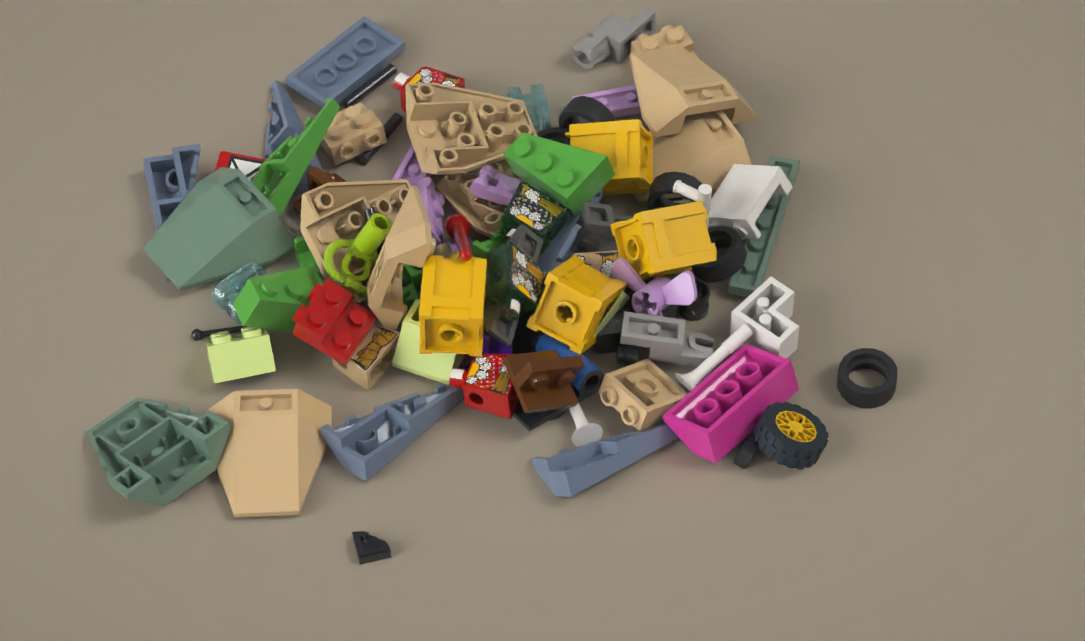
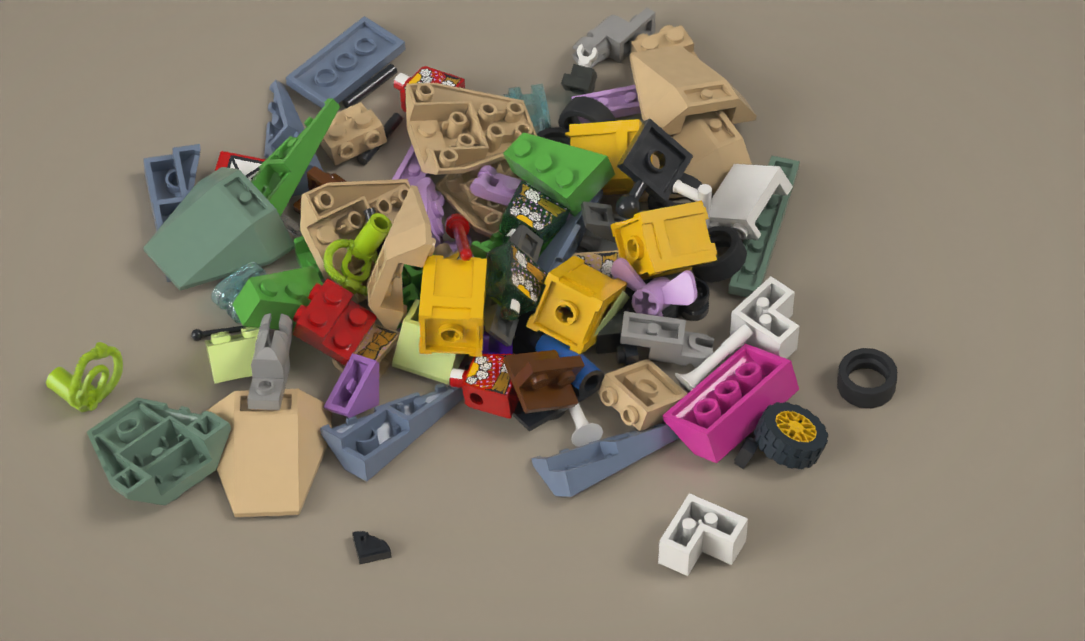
none -> lime piece [46,342,123,412]
none -> light grey plate [247,313,293,410]
none -> medium lavender slope [324,353,379,418]
none -> pearl dark grey piece [561,44,598,94]
none -> black plate [616,119,693,219]
none -> white brick [658,493,748,576]

